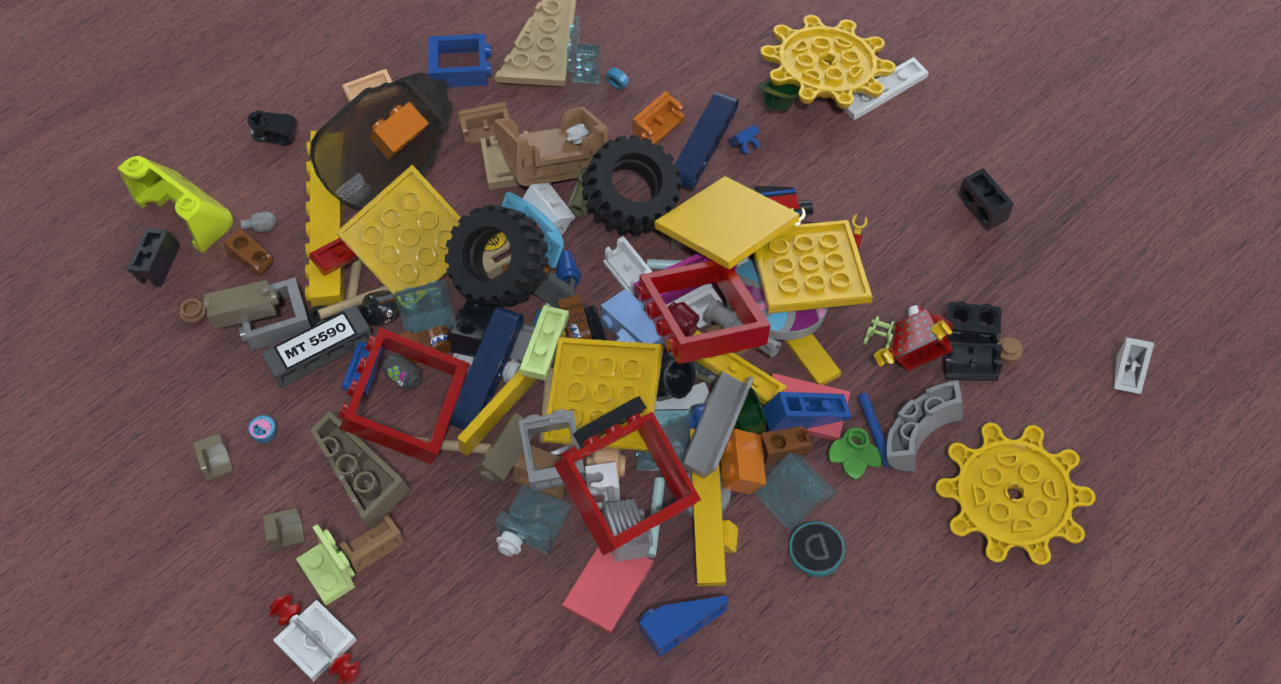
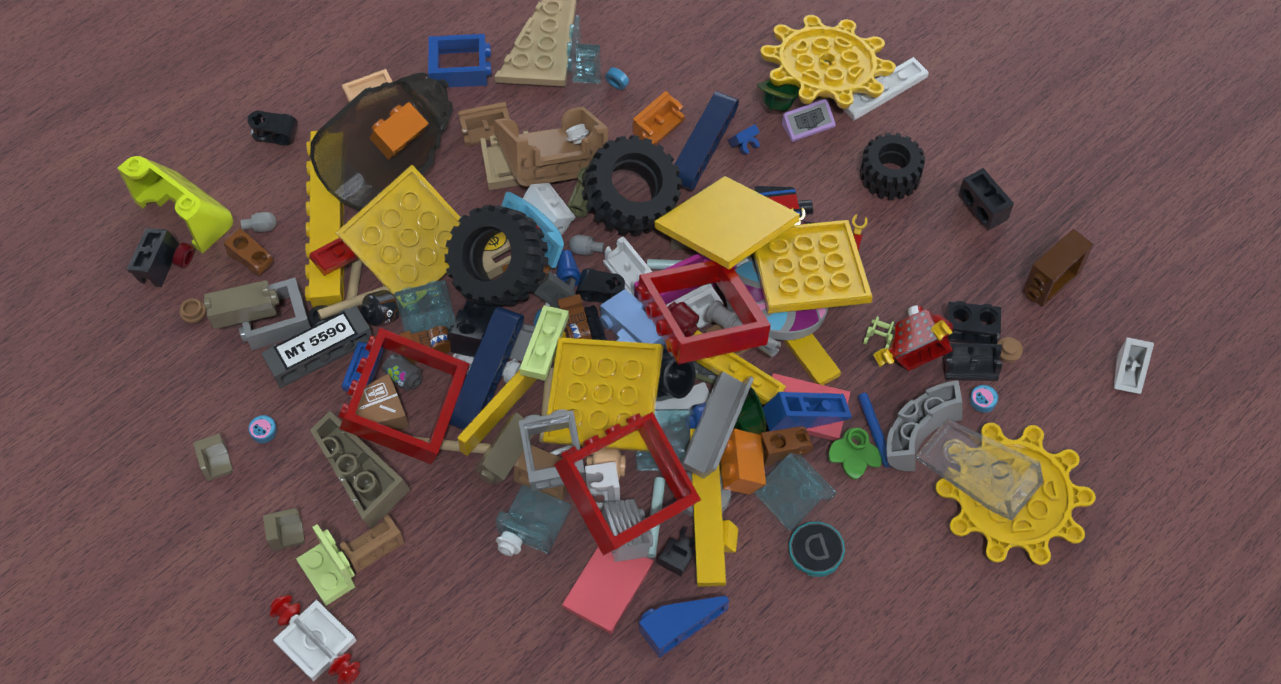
black beam [573,396,647,447] -> none
none -> dark red tile [173,242,194,269]
none -> medium nougat torso [351,374,409,430]
none -> light grey cylinder [569,235,605,256]
none -> black piece [576,268,625,303]
none -> black plate [657,527,695,577]
none -> slope [782,99,836,142]
none -> black tyre [860,133,925,200]
none -> clear slope [916,419,1043,521]
none -> tile [970,385,998,413]
none -> reddish brown window [1023,228,1094,307]

